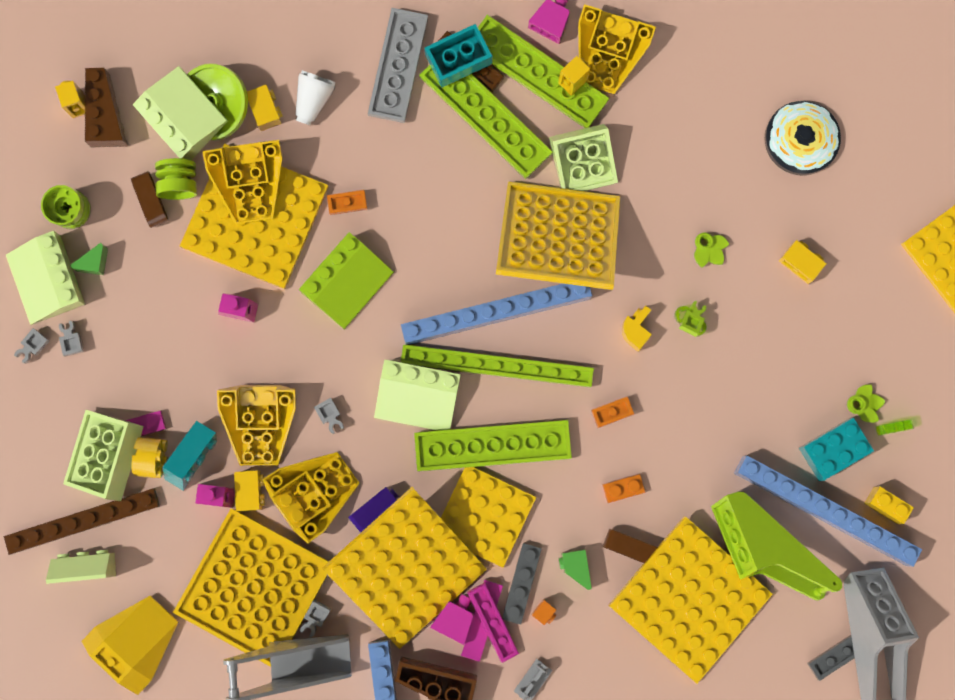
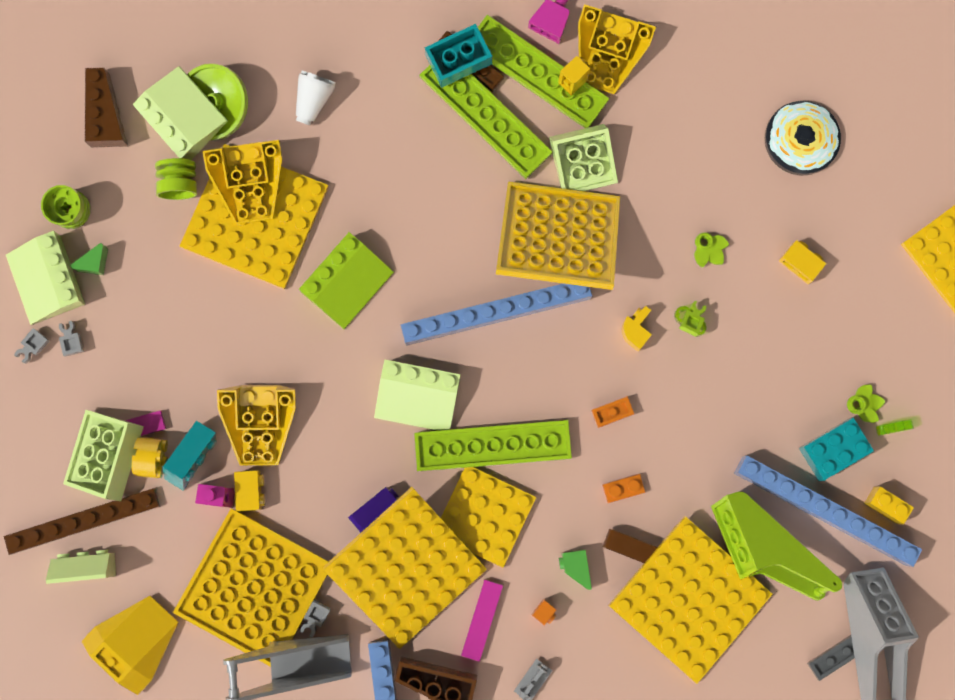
yellow brick [55,80,85,118] -> none
reddish brown beam [131,171,169,228] -> none
dark pink torso [218,293,258,323] -> none
yellow brick [247,85,283,131] -> none
yellow wedge [263,452,360,543] -> none
light grey plate [314,398,344,434] -> none
orange plate [327,190,367,215] -> none
light grey plate [368,8,428,123] -> none
lime plate [401,345,594,388] -> none
dark pink torso [430,594,474,645] -> none
dark pink tile [467,583,519,663] -> none
dark grey plate [502,543,542,625] -> none

